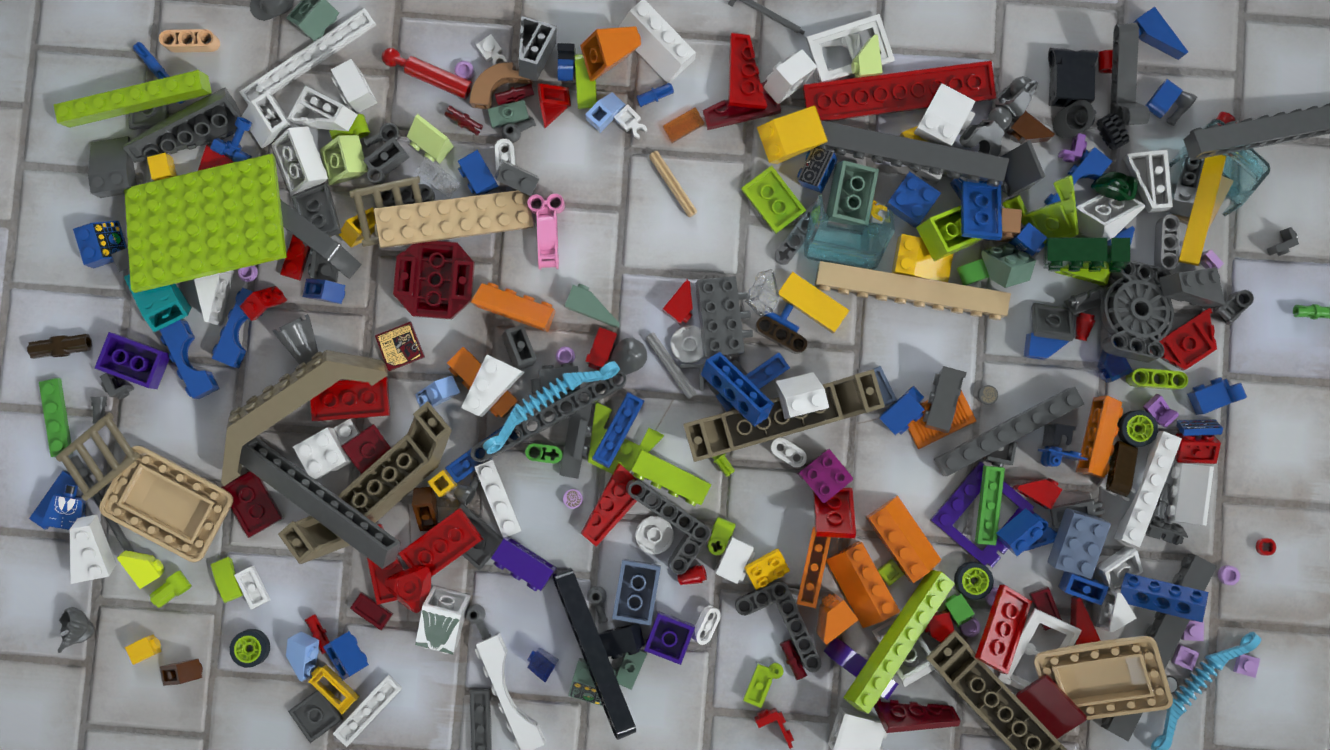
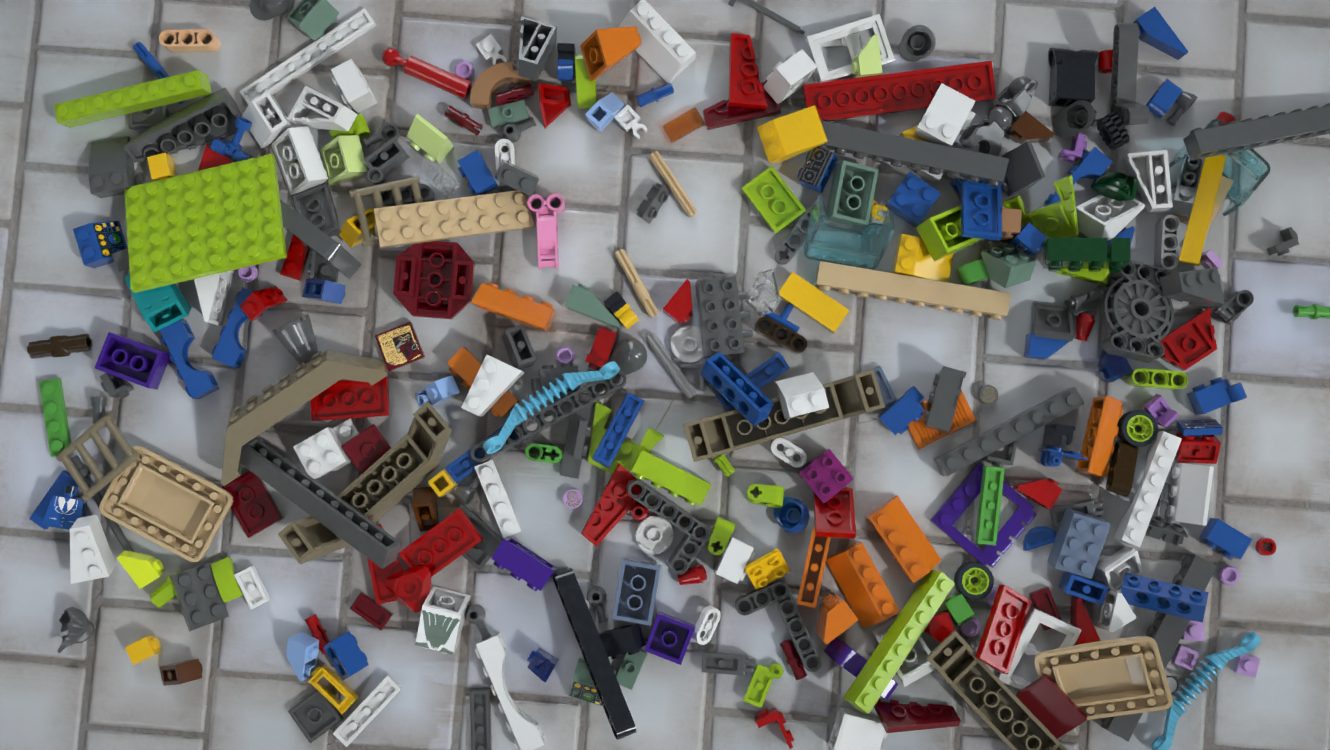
wheel [229,629,270,668] -> none
lime tile [878,559,904,586] -> none
blue hinge [996,508,1048,556] -> none
none -> dark grey plate [170,562,229,632]
none -> leg [604,291,639,329]
none -> tan axle [615,249,659,318]
none -> red cone [630,502,649,521]
none -> dark grey hinge [636,183,670,224]
none -> dark grey hinge [702,652,755,676]
none -> lime piece [747,484,785,508]
none -> blue hat [773,496,809,534]
none -> dark grey hat [898,25,936,62]
none -> blue brick [1199,518,1252,560]

